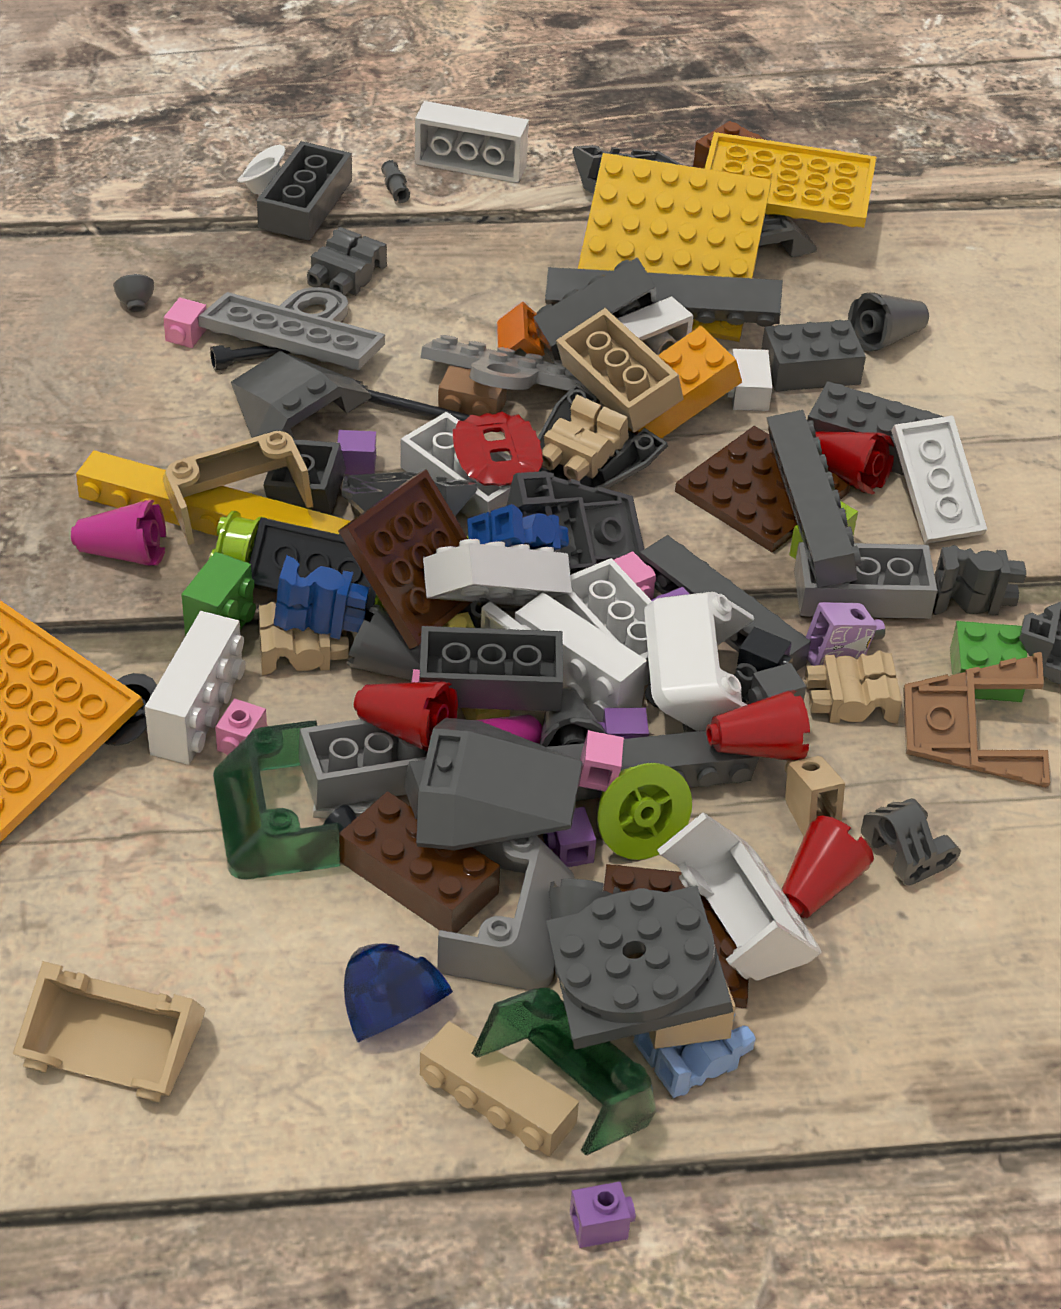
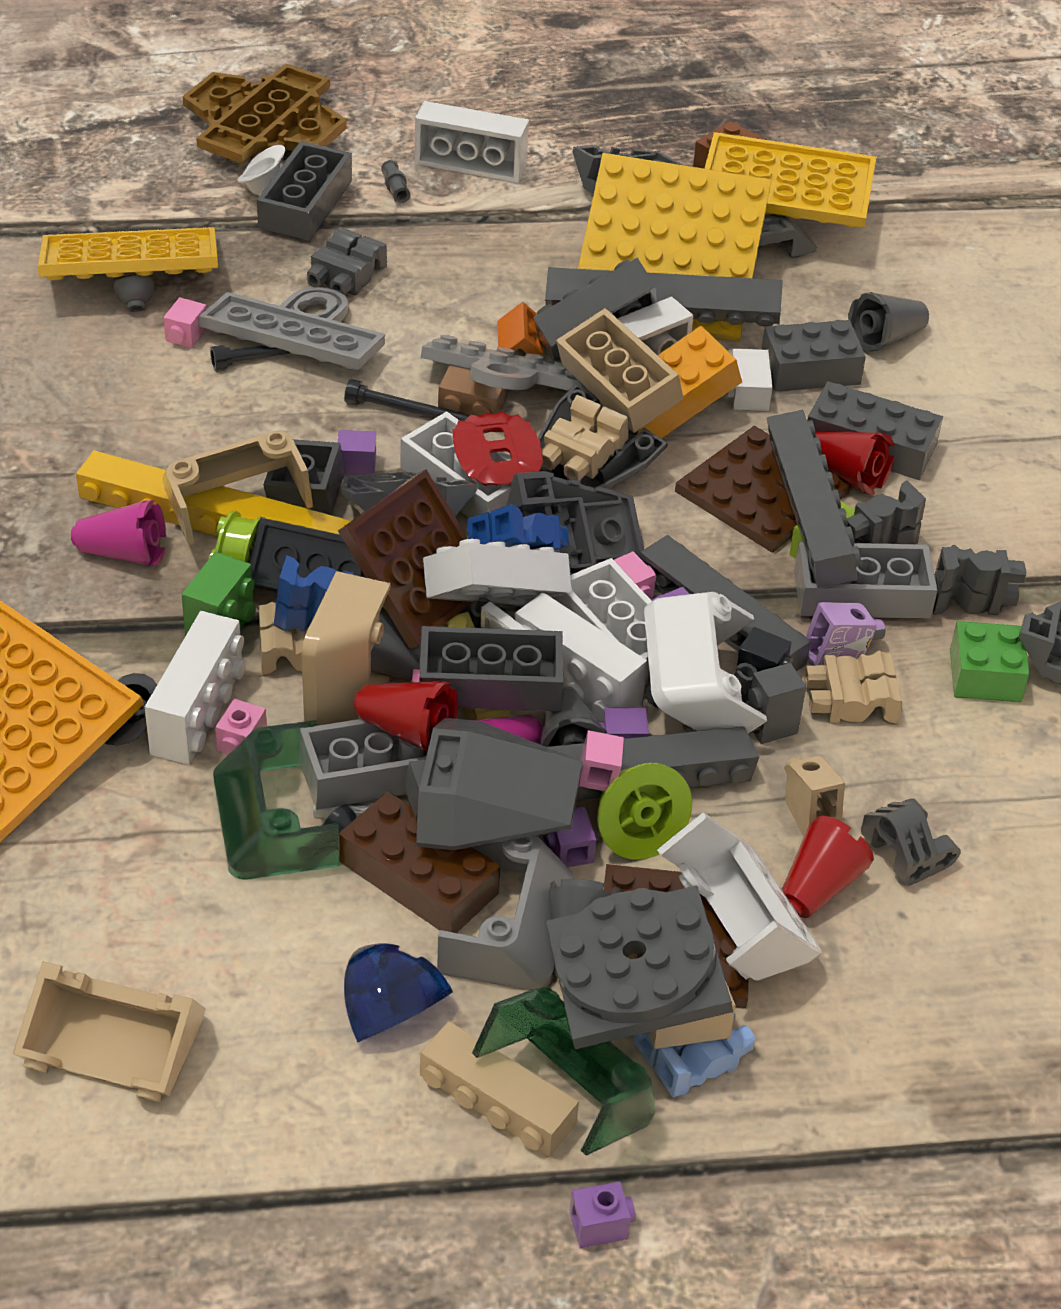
dark grey wedge [231,351,372,439] -> none
red cone [706,690,810,761] -> none
white plate [891,416,988,544] -> none
medium nougat wing [903,652,1050,787] -> none
none -> yellow plate [38,227,218,280]
none -> pearl gold plate [182,63,347,164]
none -> tan windscreen [301,571,390,728]
none -> dark grey hips [847,480,926,544]

